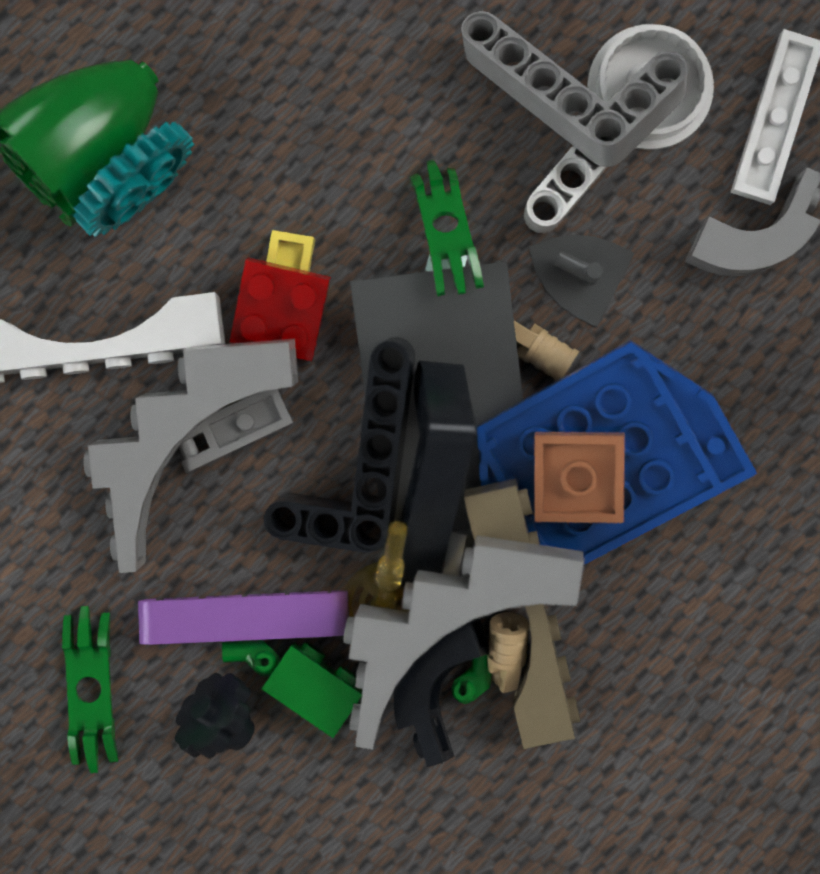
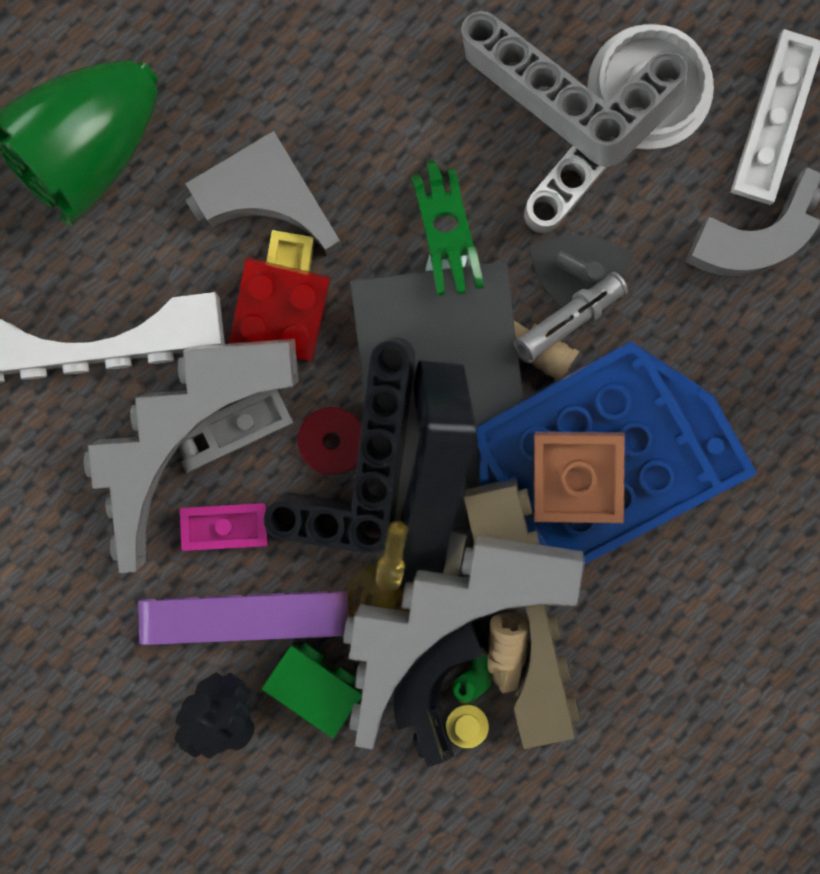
green piece [62,606,118,773] -> none
teal gear [73,121,195,237] -> none
green arm [222,640,280,677] -> none
none -> dark pink plate [179,503,269,551]
none -> light grey arch [185,131,342,256]
none -> dark red piece [297,407,362,475]
none -> light yellow plate [446,704,489,748]
none -> light grey pin [514,271,628,363]

